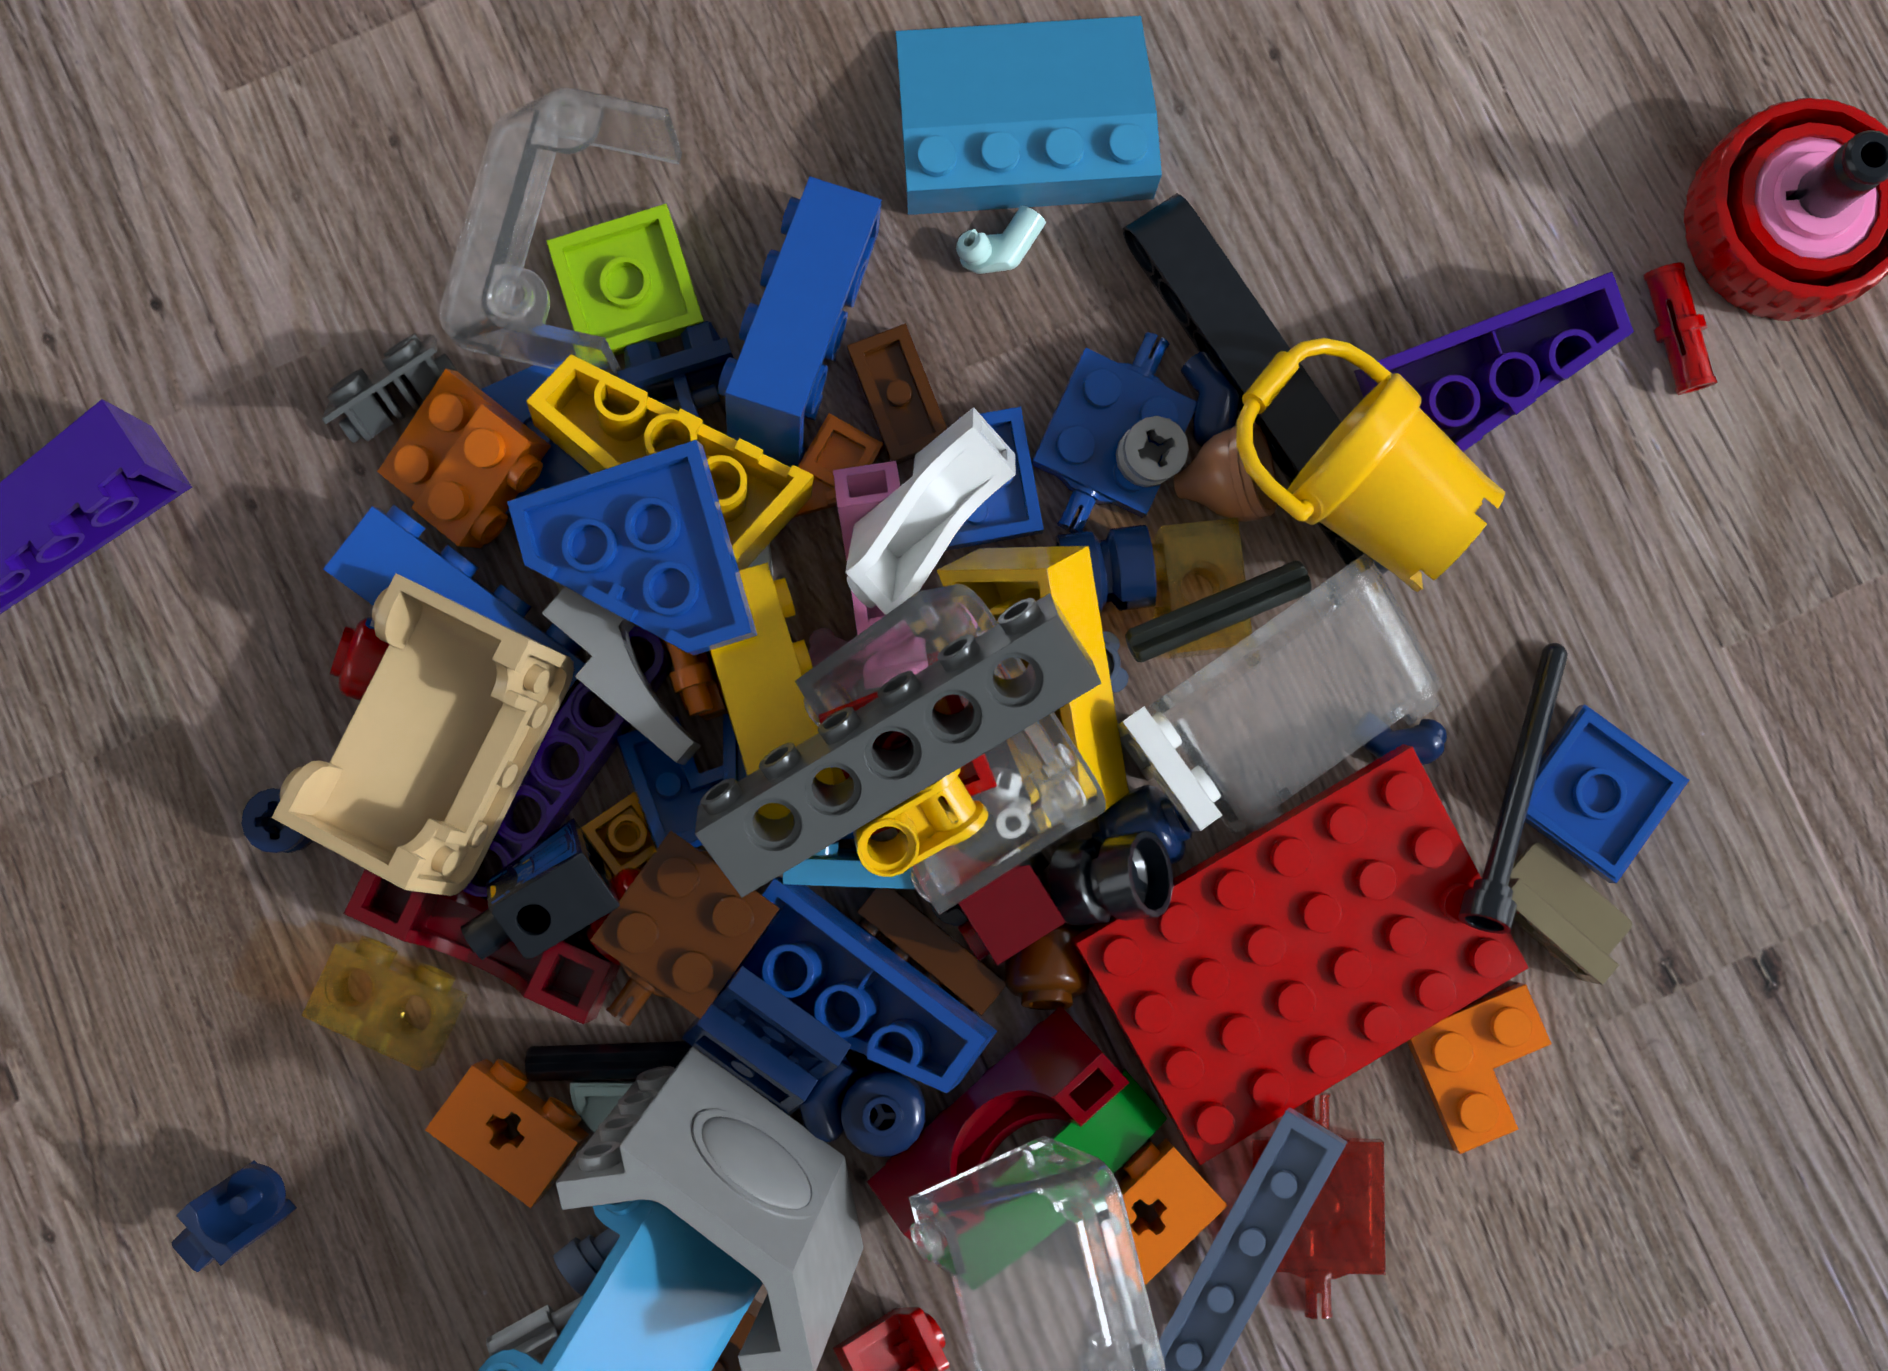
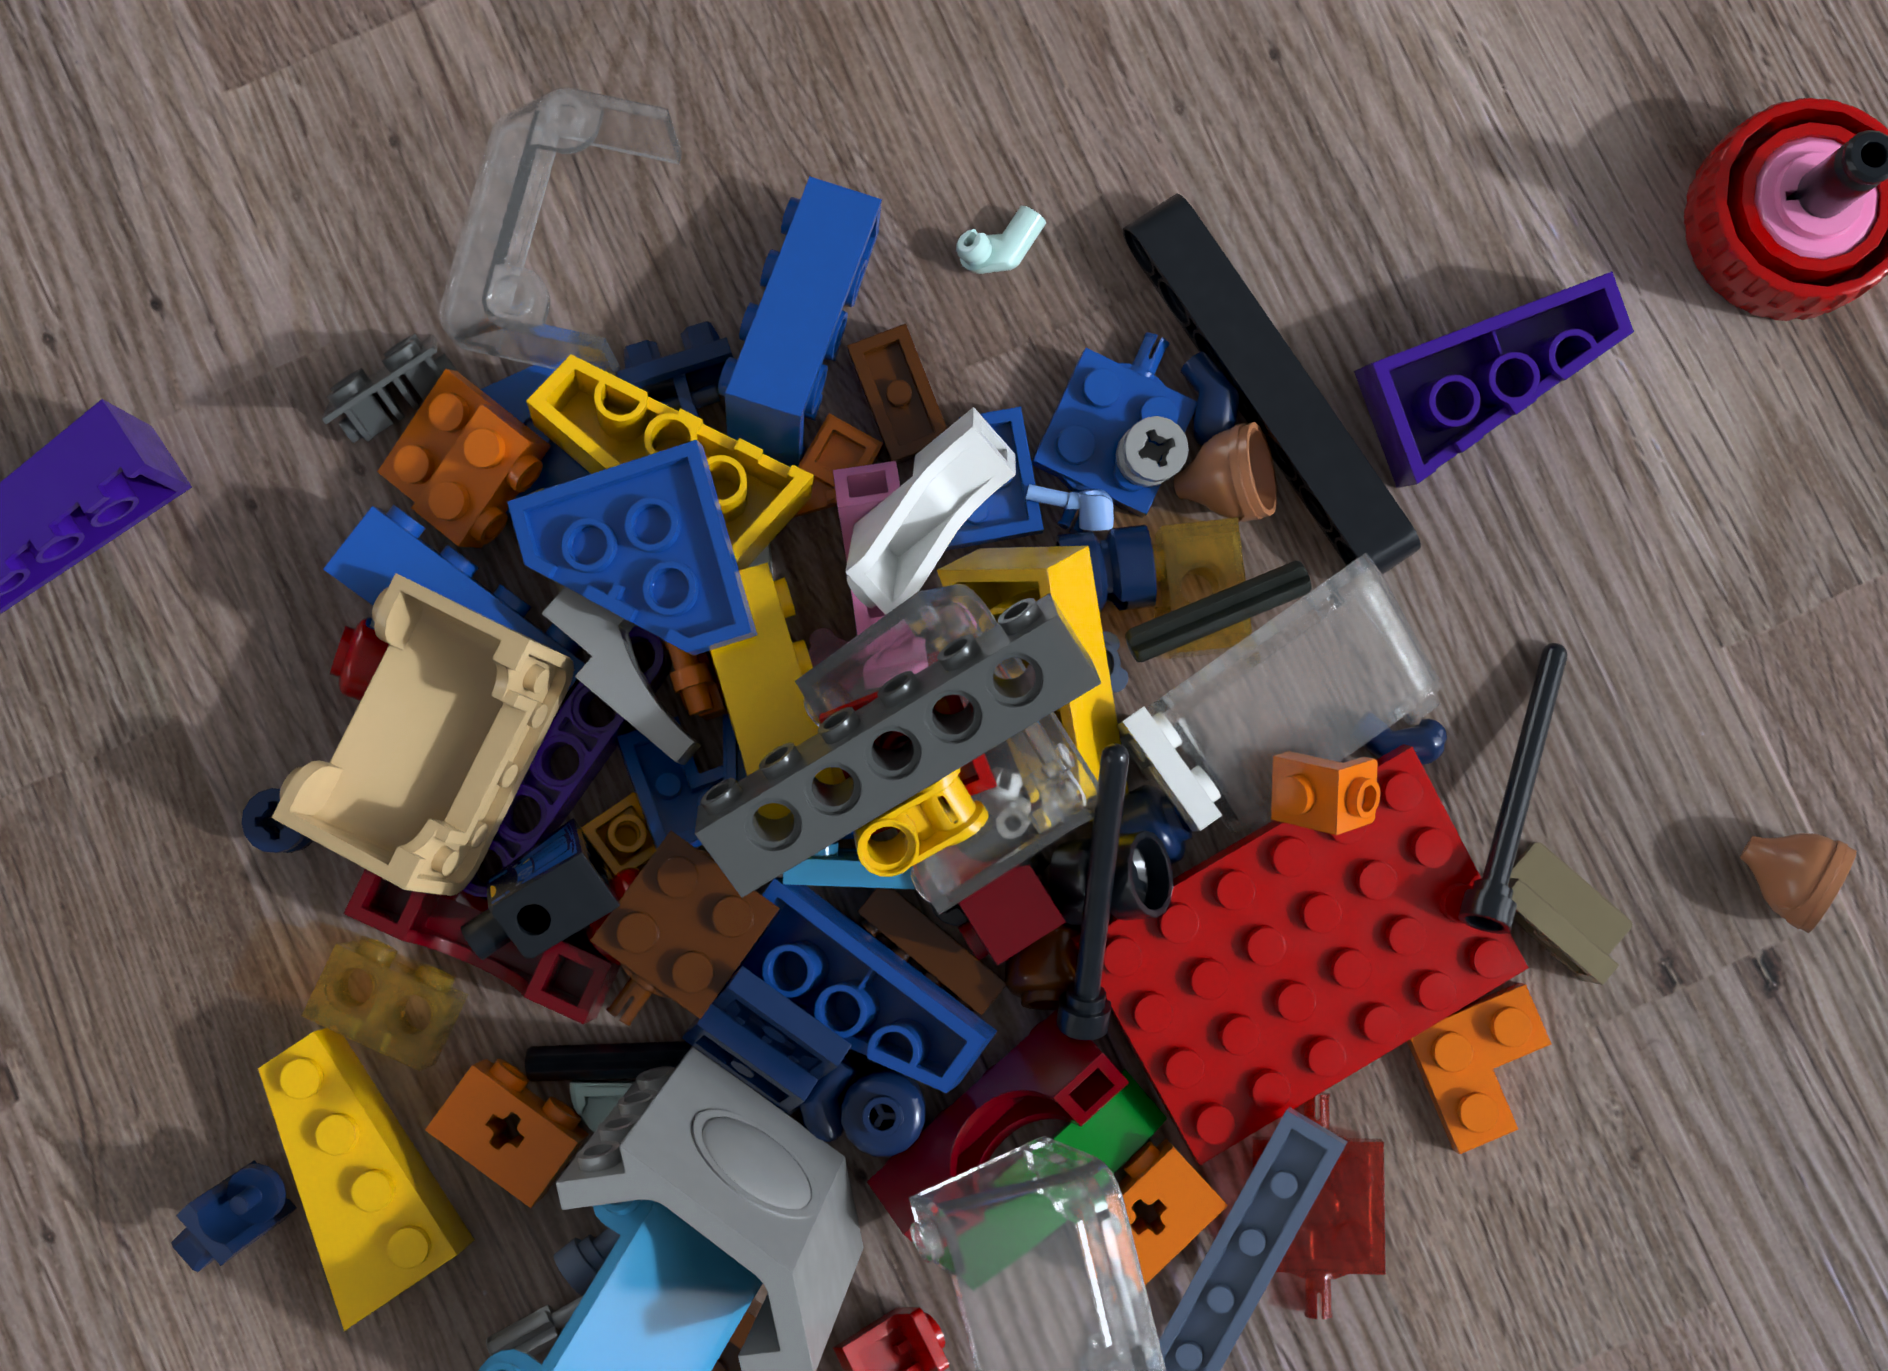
lime plate [546,203,705,363] -> none
dark azure slope [896,16,1162,215] -> none
yellow piece [1236,337,1505,592] -> none
blue plate [1525,704,1689,883] -> none
red pin [1643,262,1718,395] -> none
none -> yellow wedge [258,1025,475,1331]
none -> light blue hand [1026,484,1114,531]
none -> black piece [1056,743,1129,1040]
none -> orange bracket [1271,751,1380,835]
none -> nougat helmet [1740,833,1857,933]

